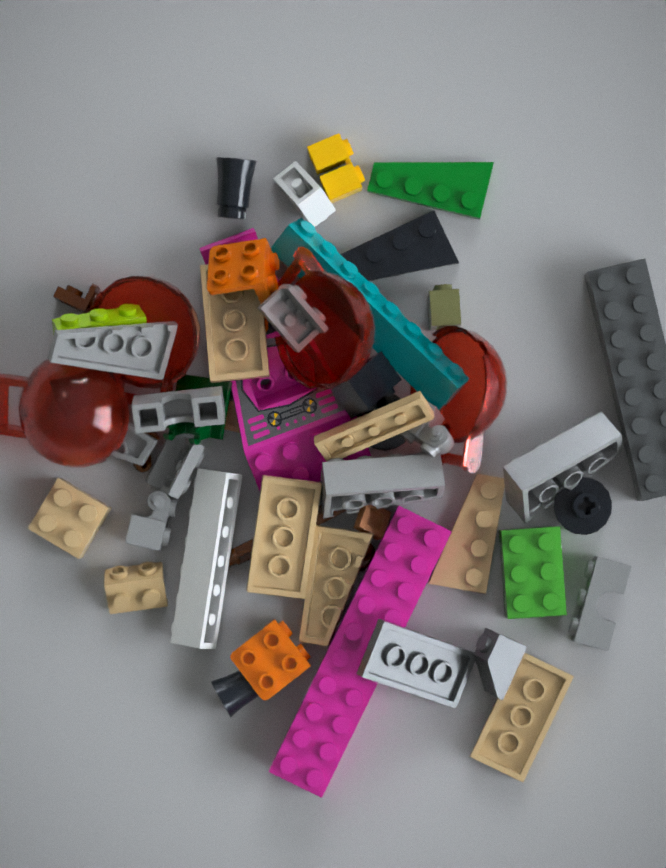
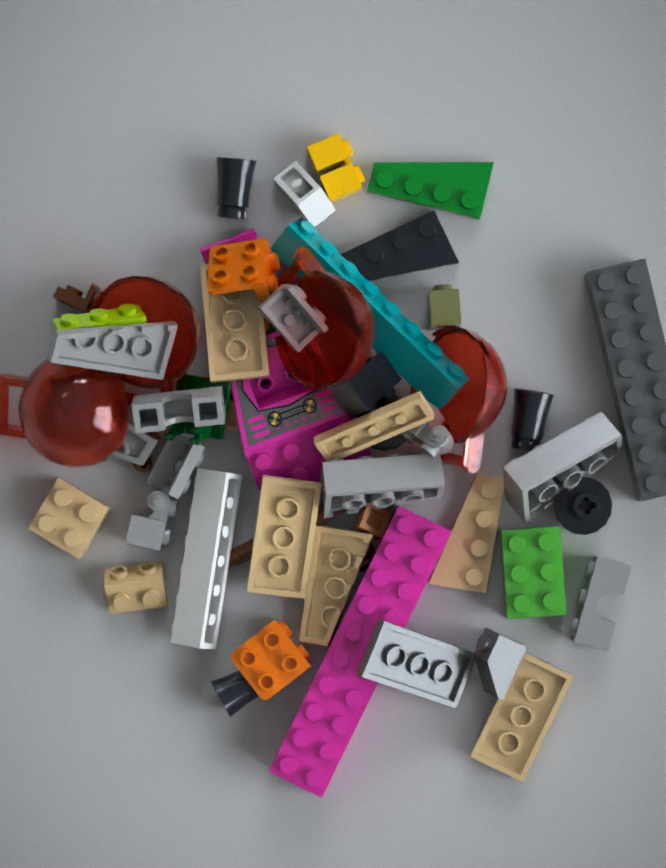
none -> black plant [511,388,554,451]

